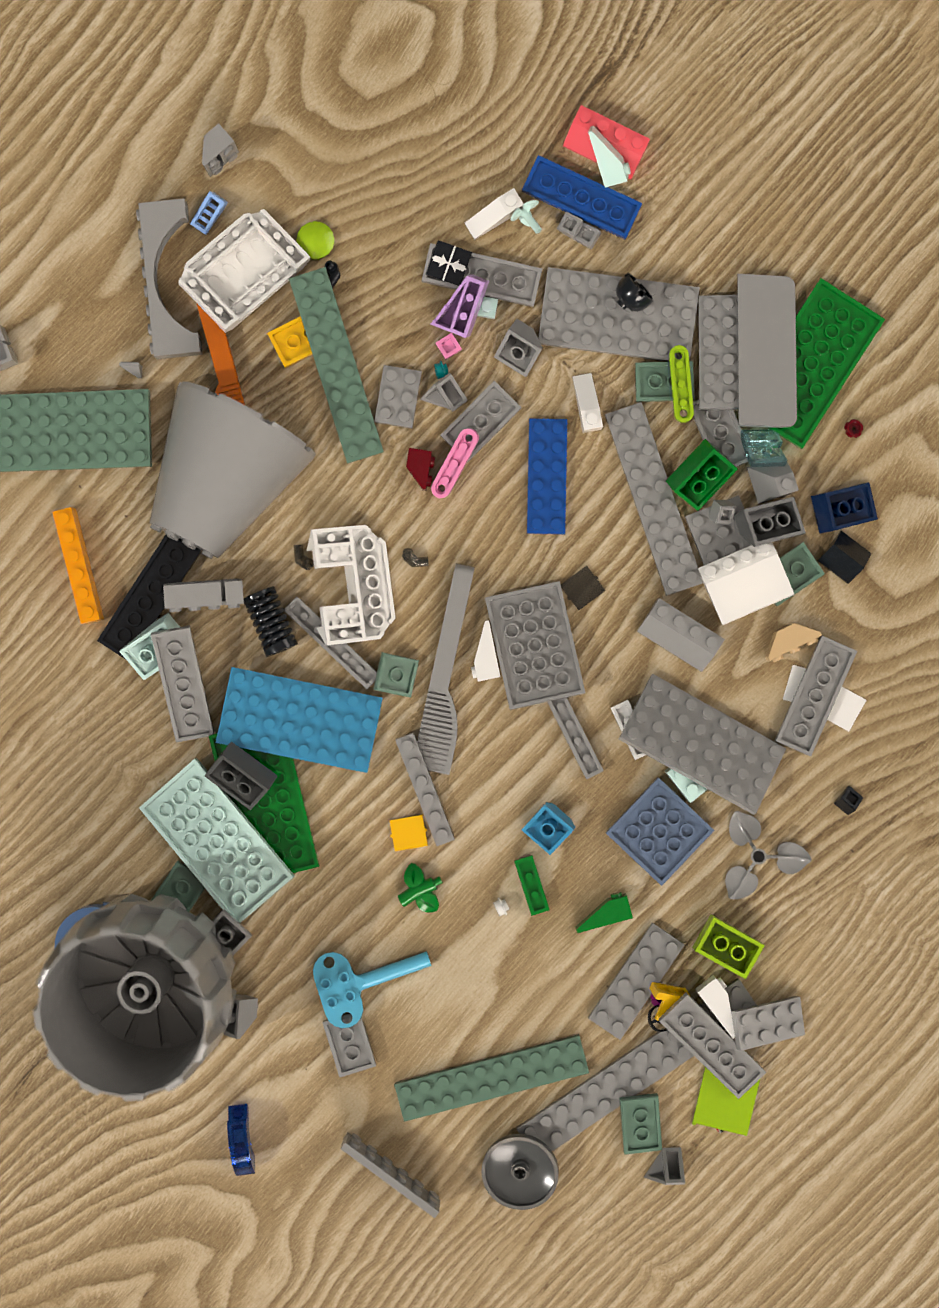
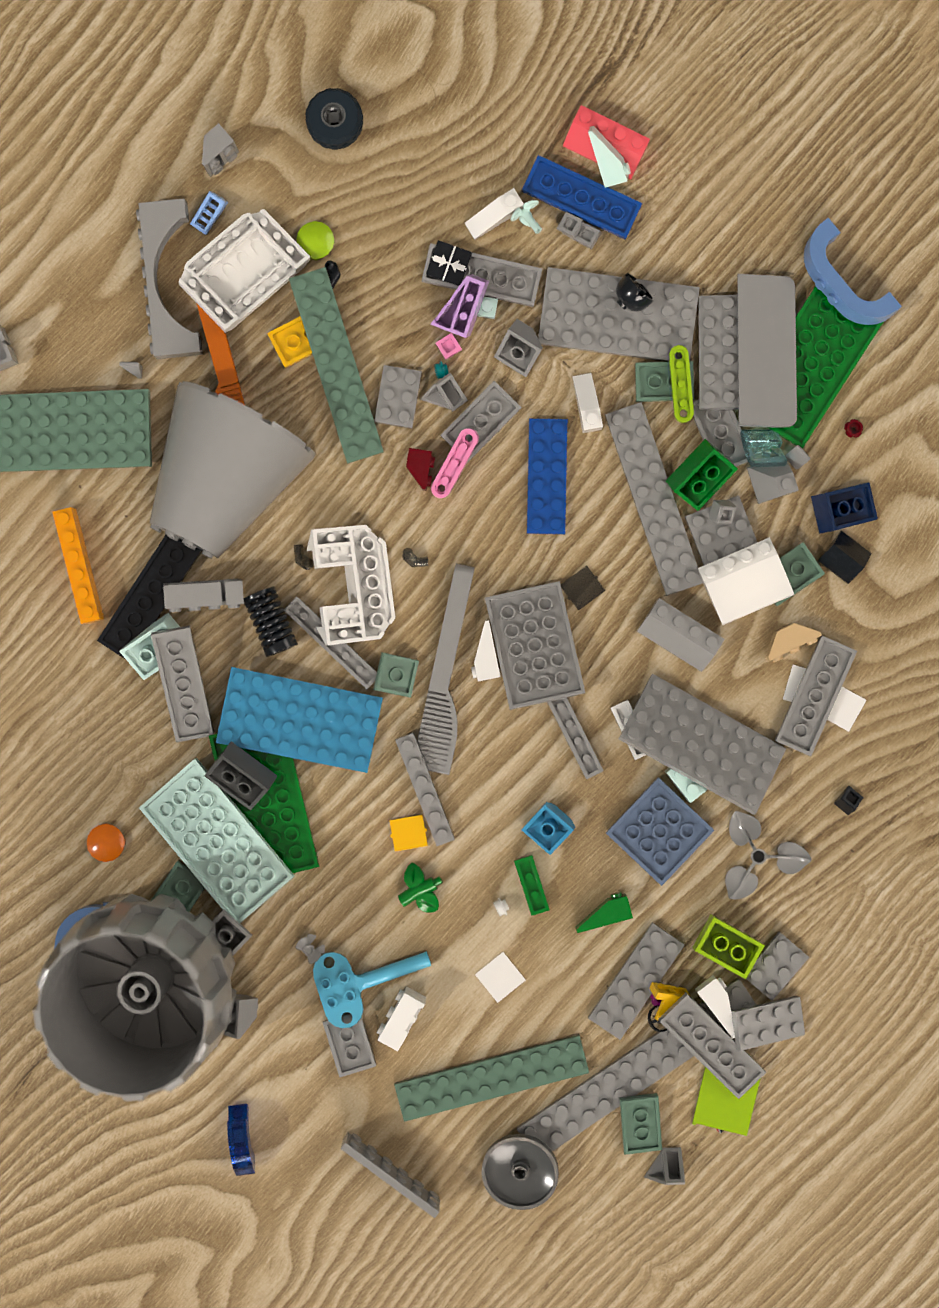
dark grey slope [734,497,806,547] -> none
none -> orange dish [87,823,126,862]
none -> light grey piece [295,934,325,964]
none -> black wheel [305,88,363,150]
none -> white wedge [377,986,426,1051]
none -> white sticker [475,952,525,1003]
none -> light grey plate [746,932,809,1001]
none -> light grey slope [785,445,810,470]
none -> medium blue arch [804,218,902,325]

